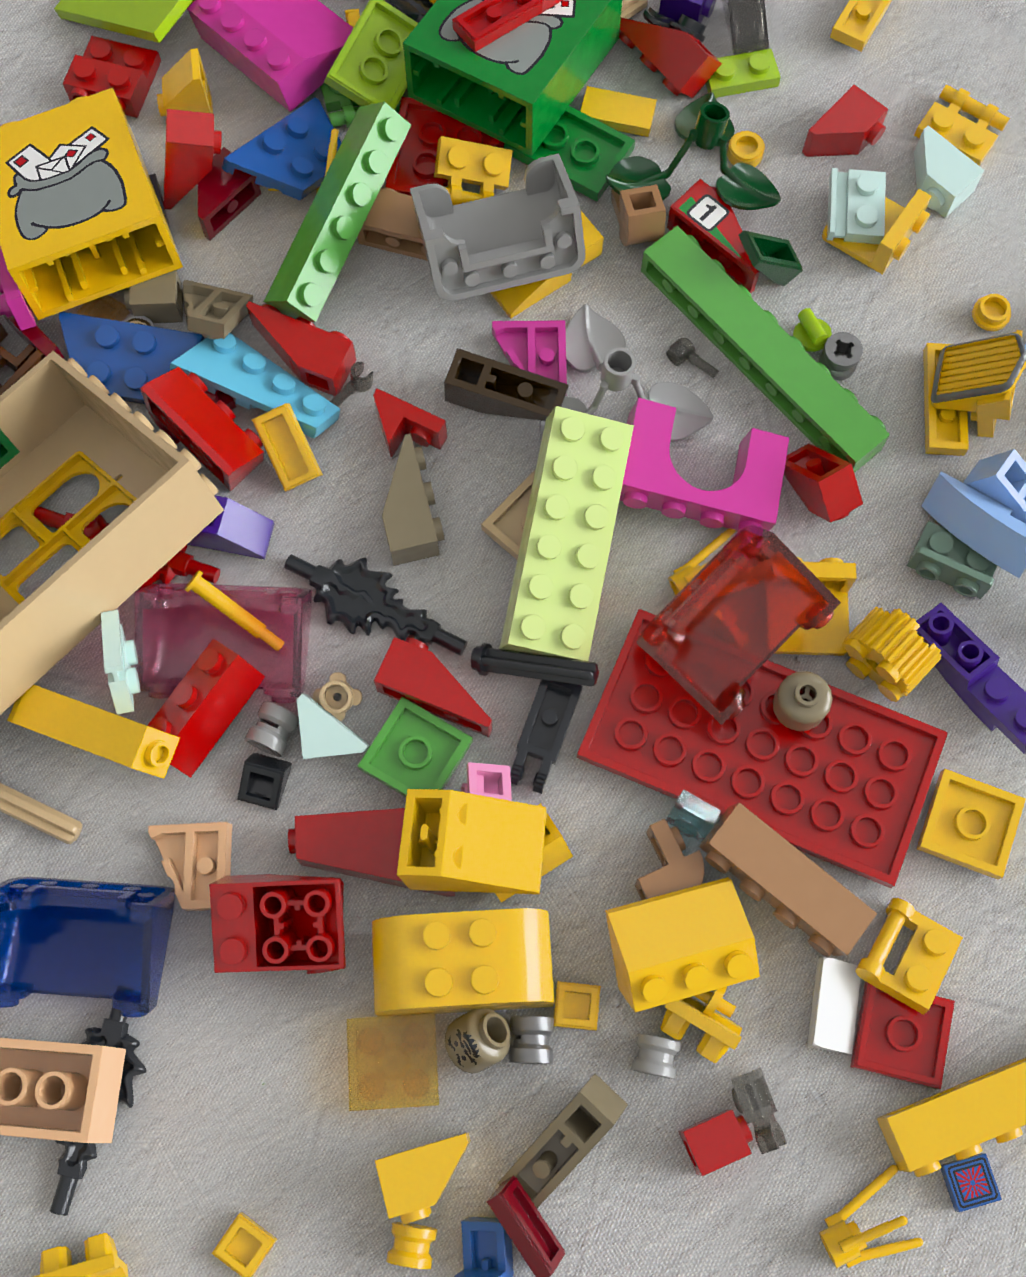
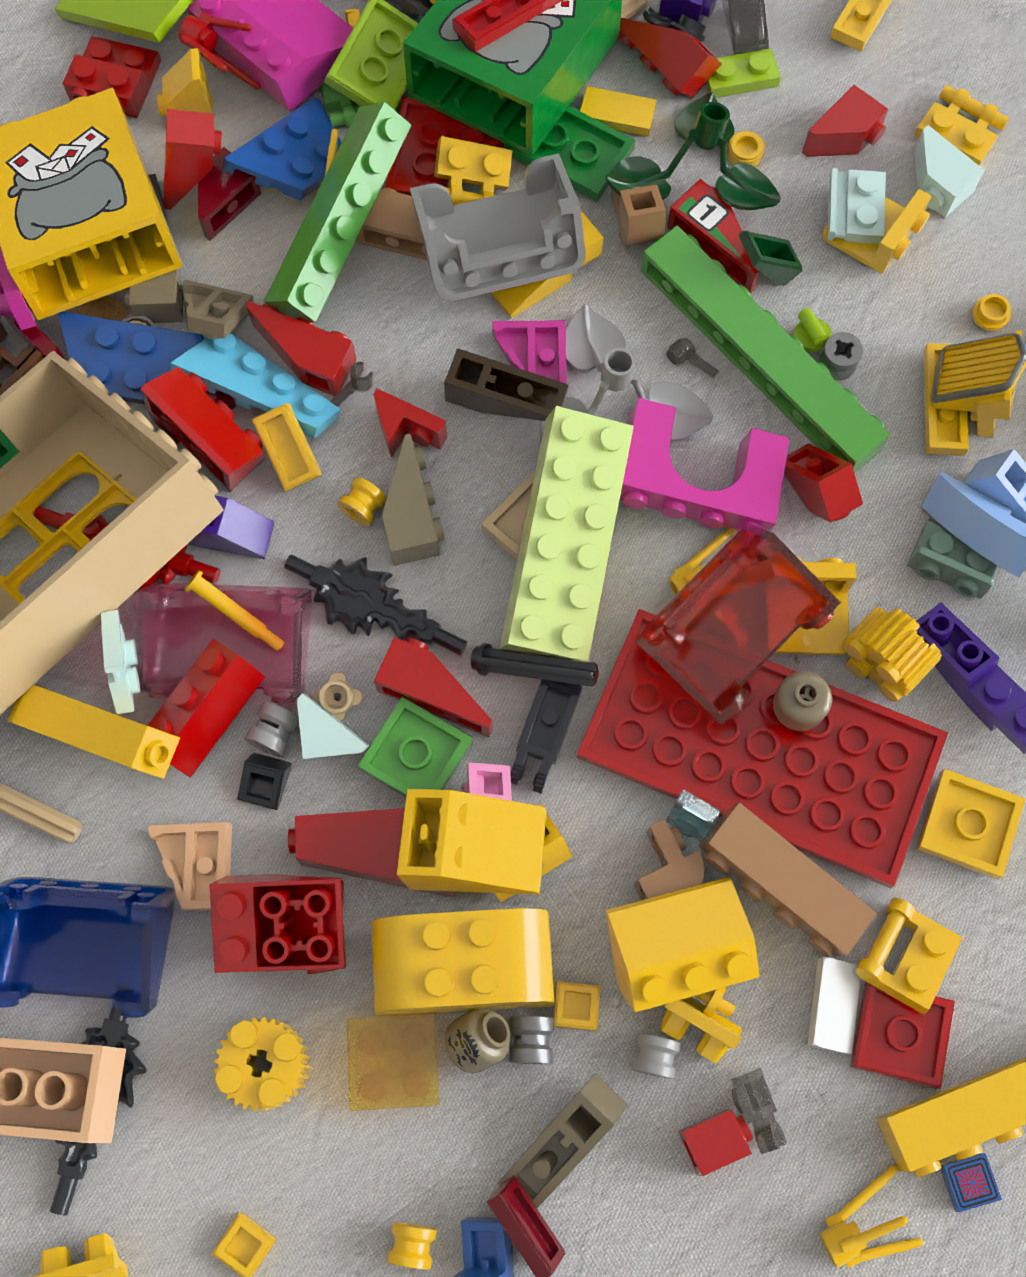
yellow slope [375,1132,471,1224] -> none
none -> red plant [178,12,261,90]
none -> yellow brick [214,1017,311,1111]
none -> yellow wheel [337,477,387,527]

